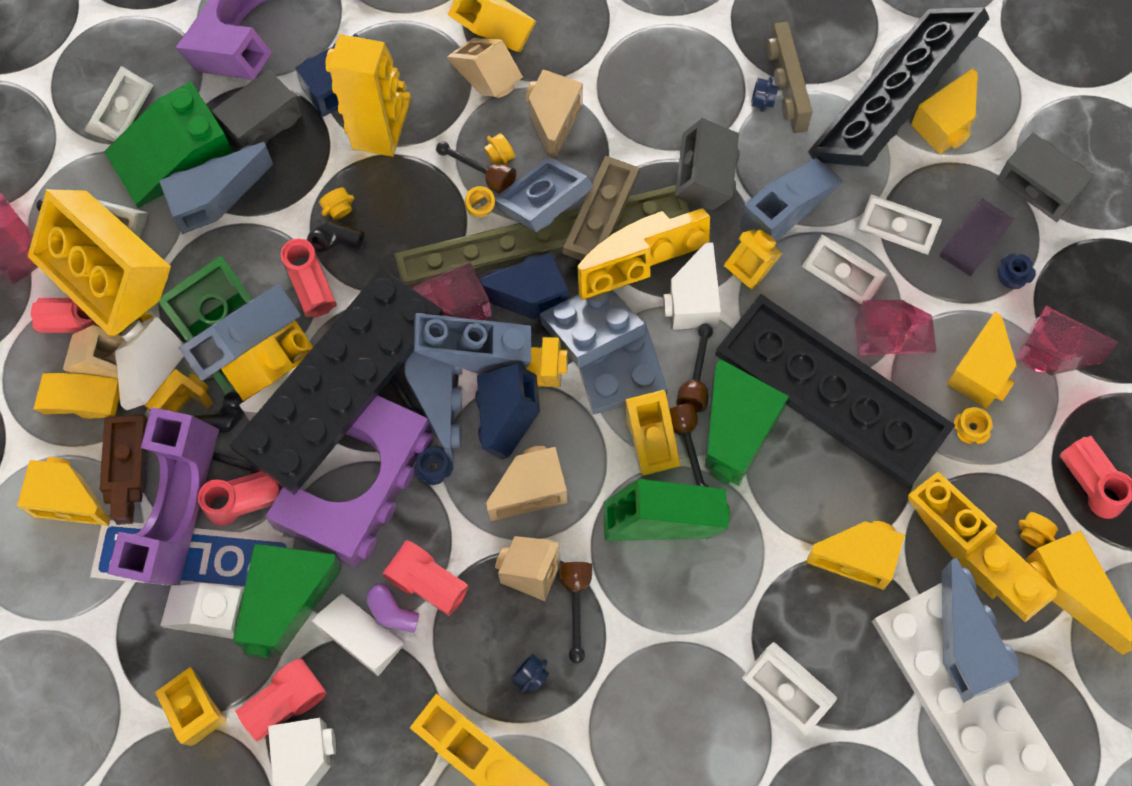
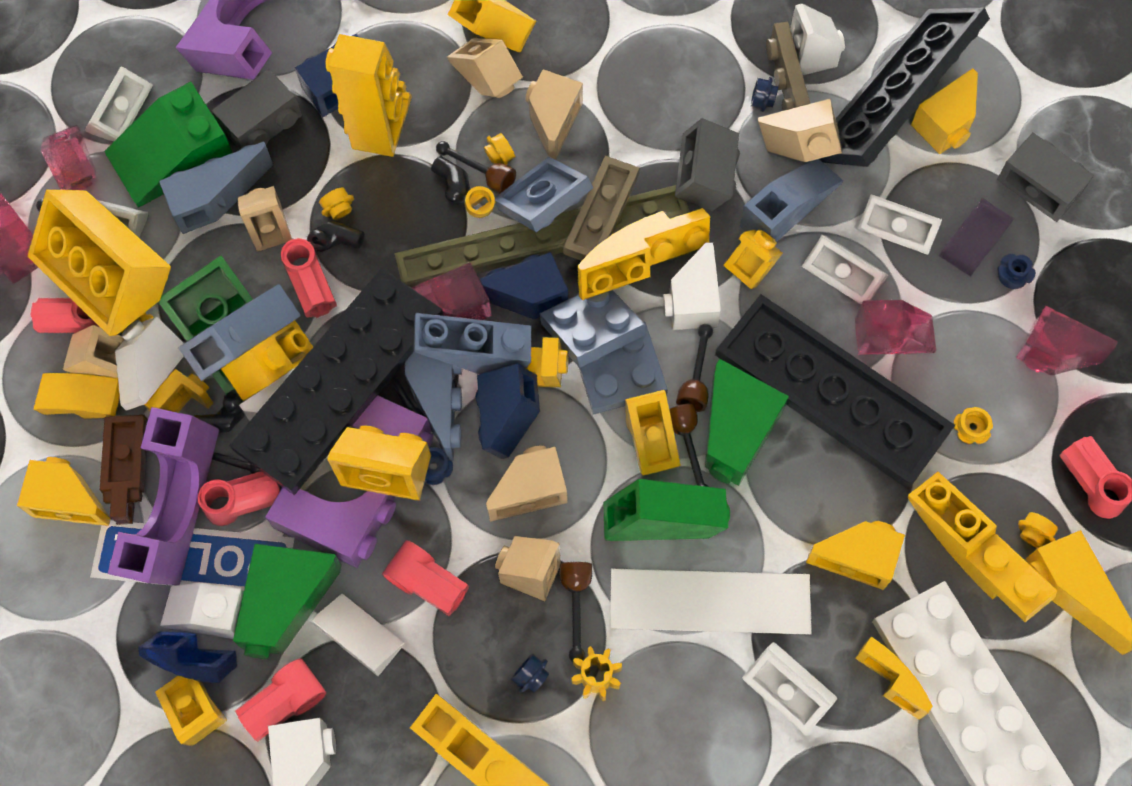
medium lavender arm [367,584,419,633] -> none
sand blue slope [942,558,1021,702] -> none
yellow slope [946,312,1017,409] -> none
none -> clear pink slope [41,125,96,190]
none -> clear blue slope [138,631,237,683]
none -> tan slope [238,186,292,252]
none -> yellow slope [327,425,431,501]
none -> black arm [431,155,470,204]
none -> yellow gear [571,646,622,701]
none -> white sticker [610,569,811,634]
none -> tan slope [758,99,842,162]
none -> white slope [790,4,845,75]
none -> yellow slope [855,636,933,720]

